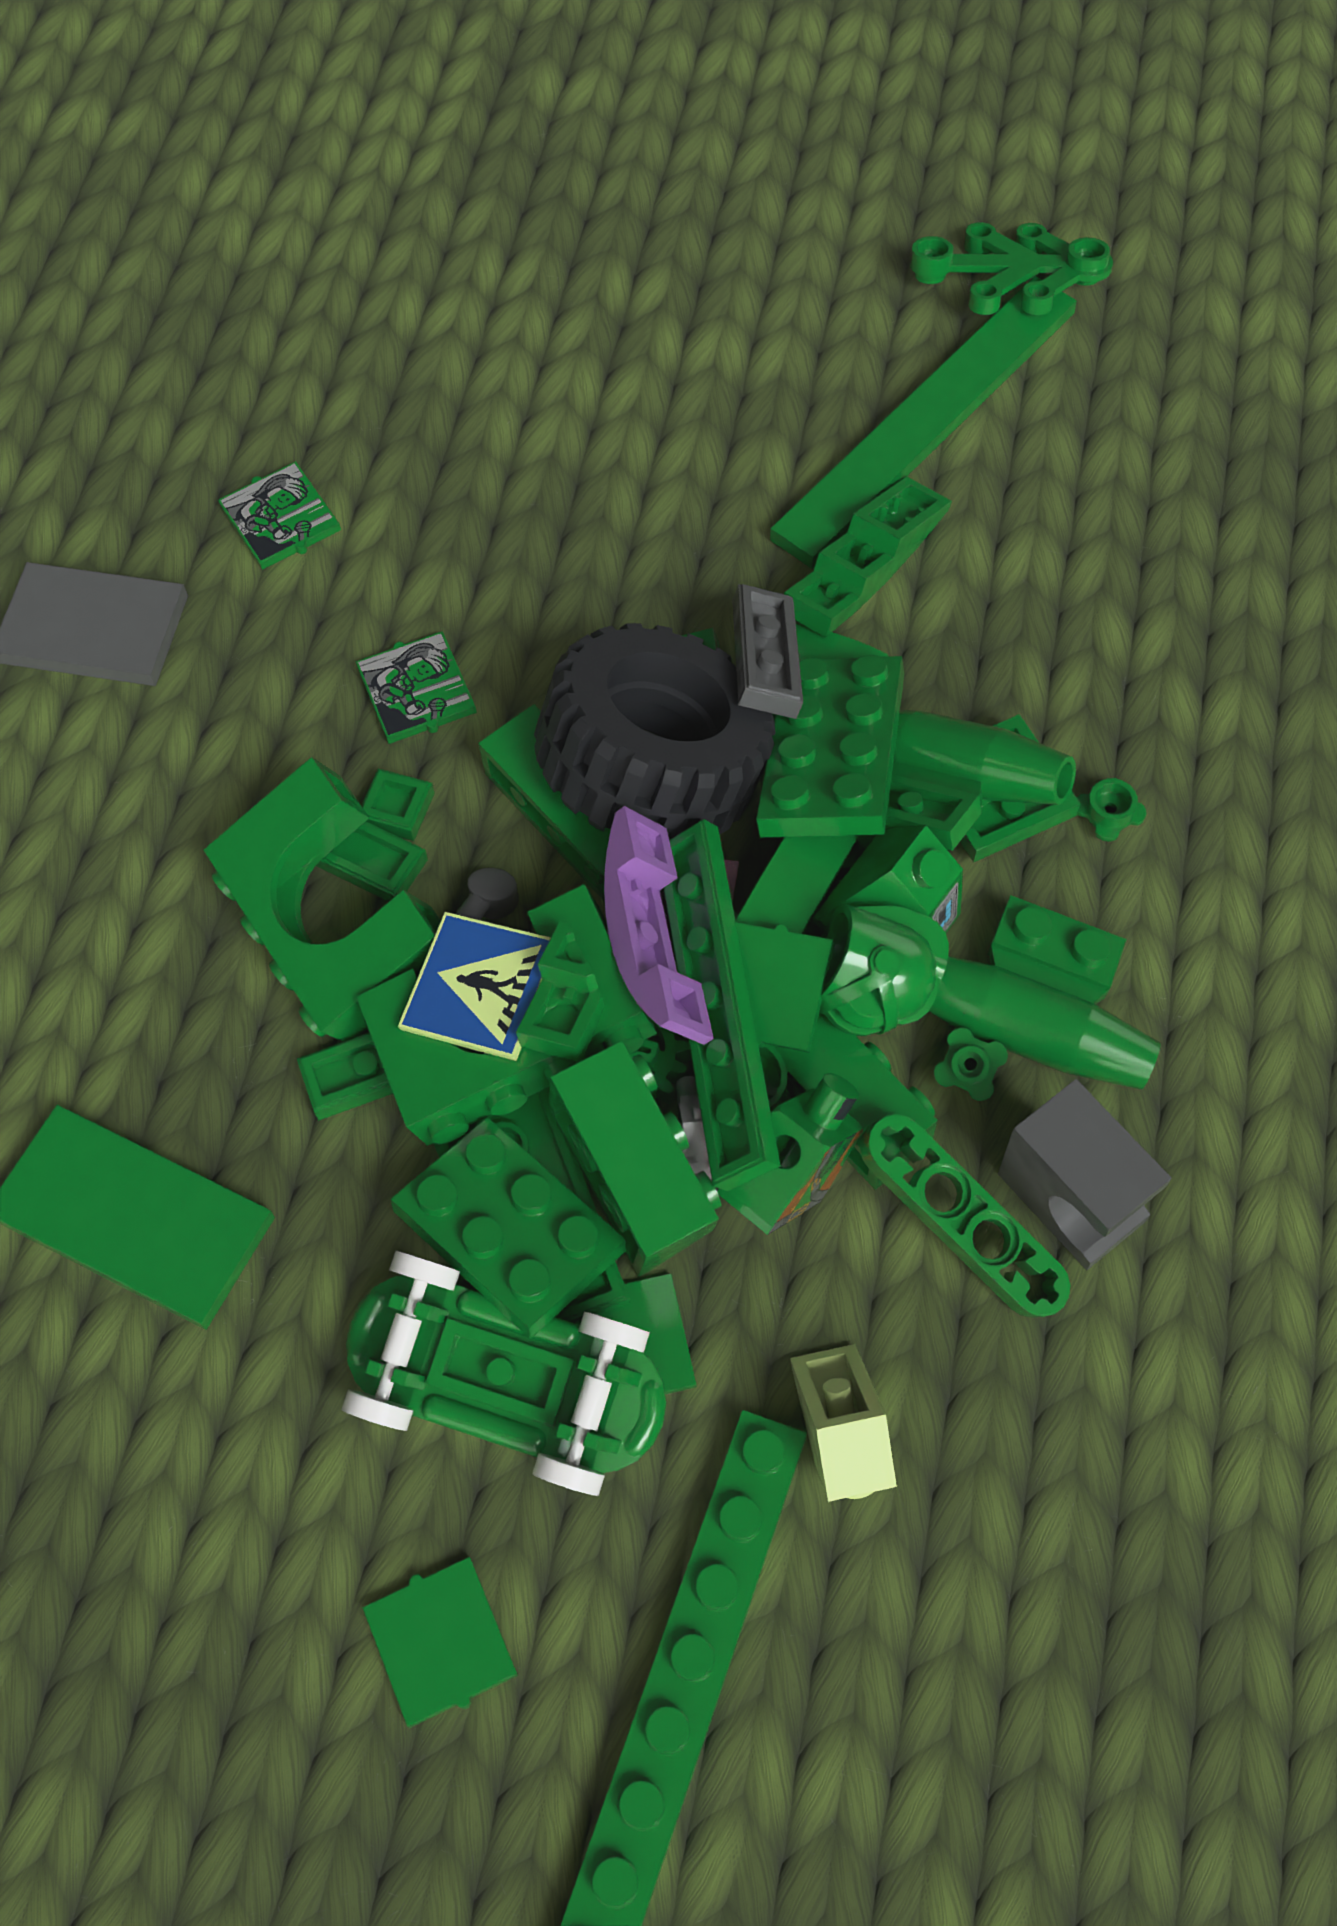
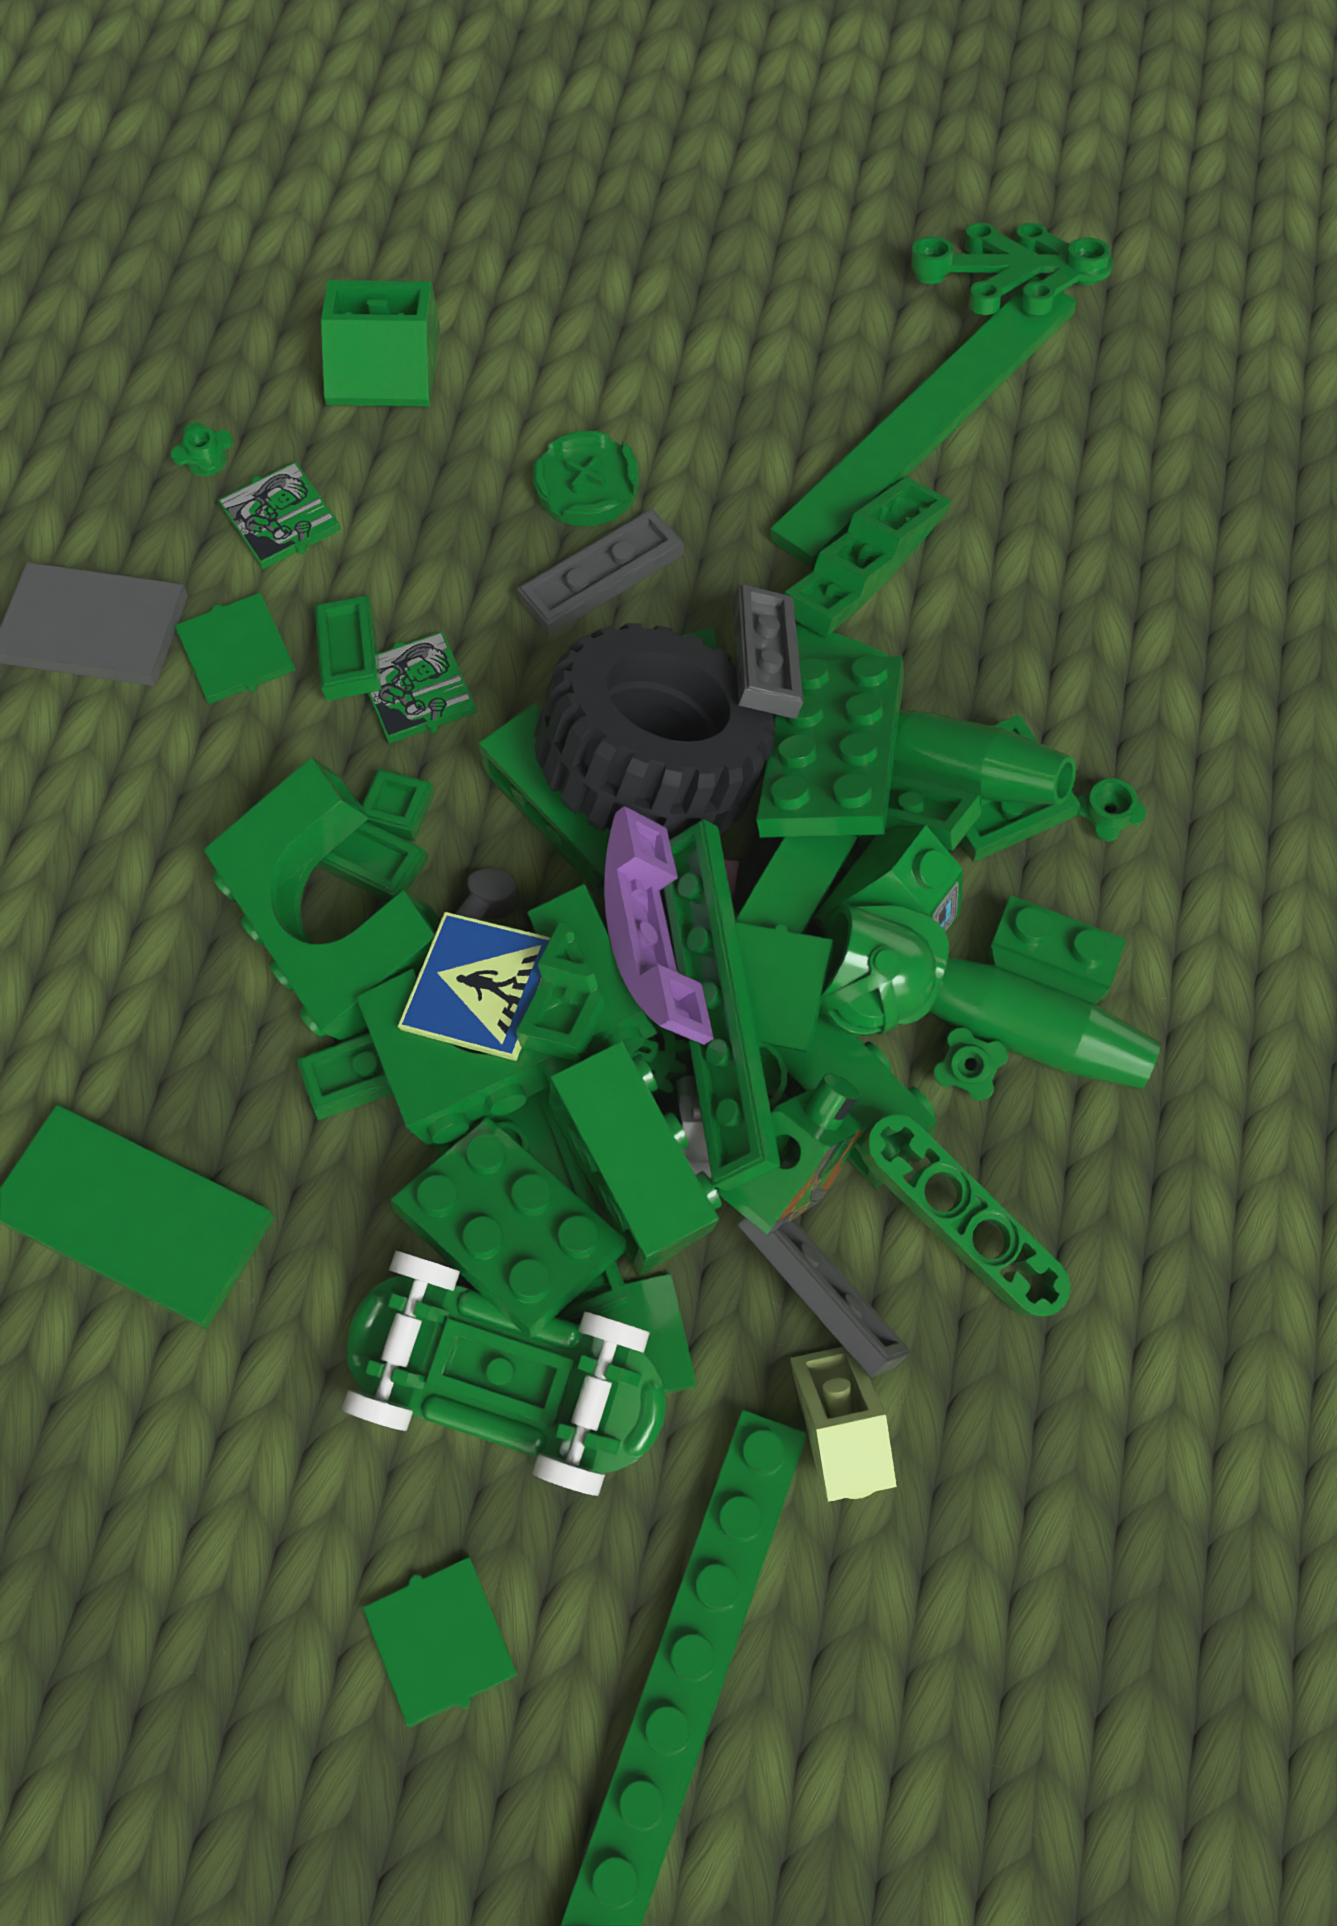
dark grey piece [998,1079,1172,1270] -> none
none -> green plate [170,422,233,477]
none -> green piece [175,592,296,704]
none -> green tile [314,595,382,701]
none -> green slope [321,280,440,407]
none -> dark grey tile [516,508,684,636]
none -> green tile [533,431,639,526]
none -> dark grey tile [738,1217,910,1378]

